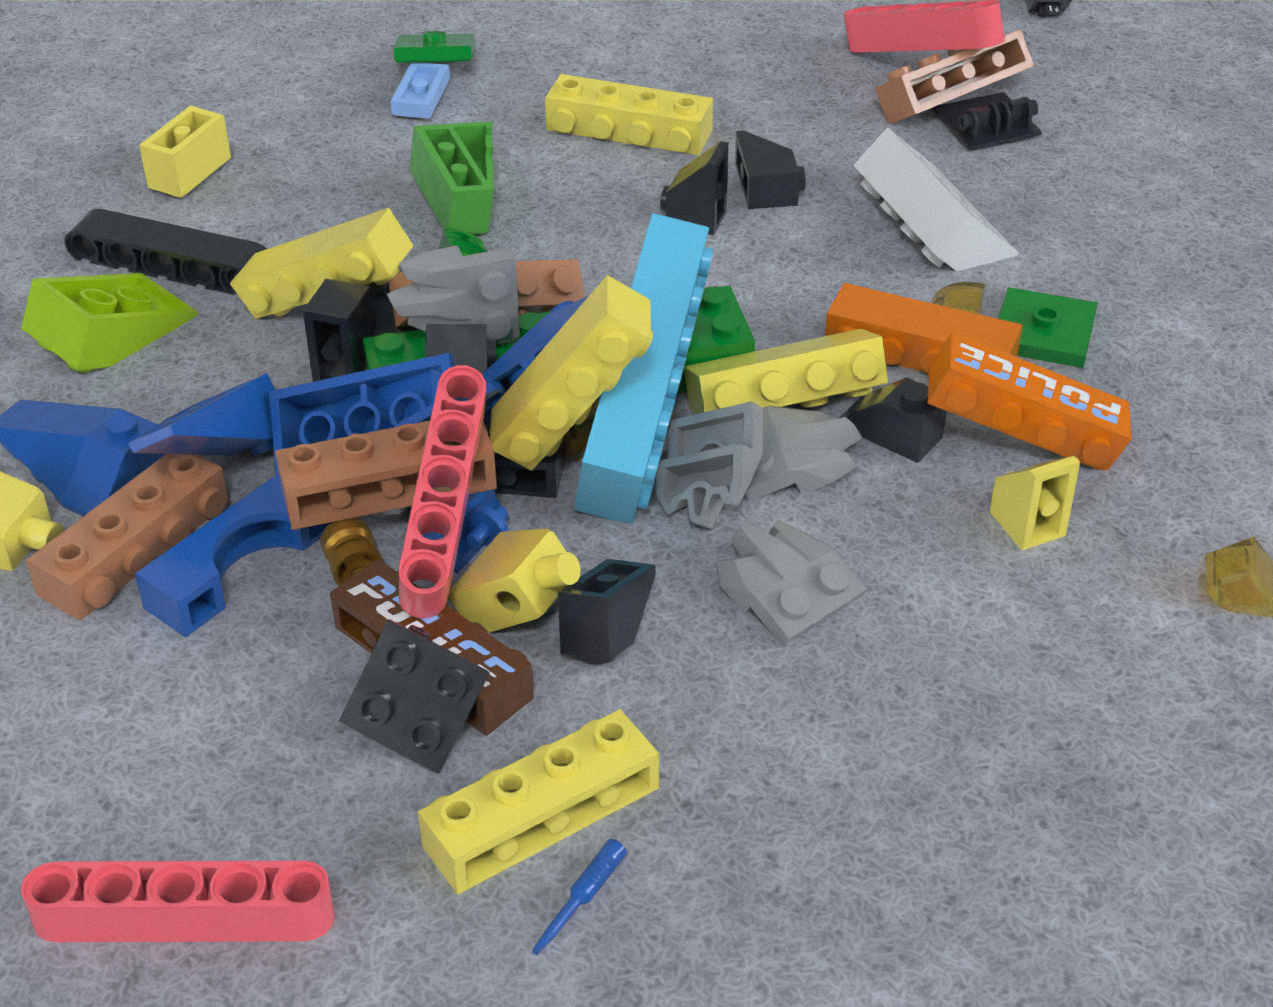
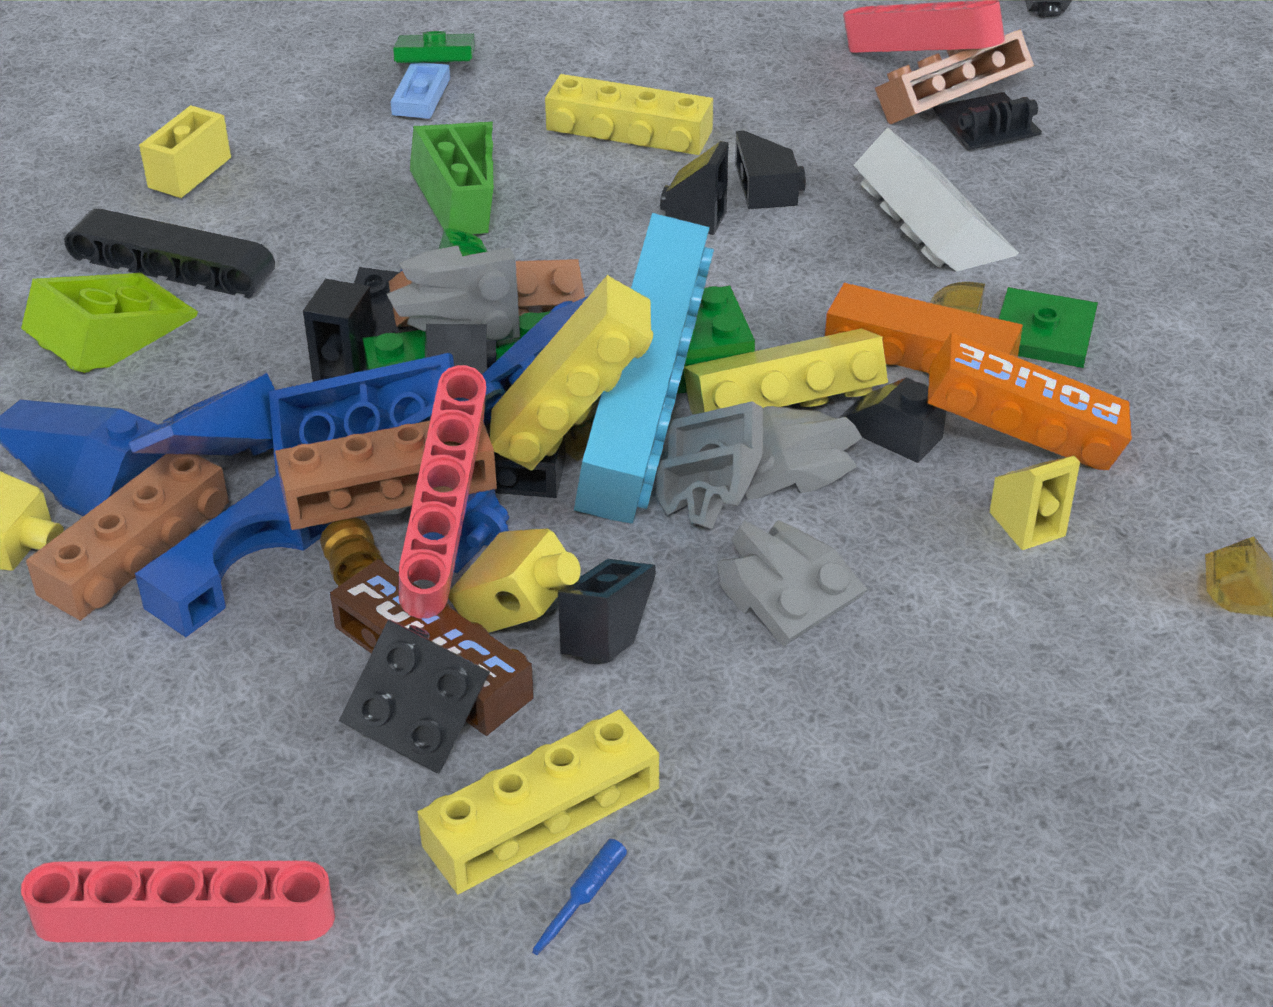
light yellow brick [230,208,413,319] -> none

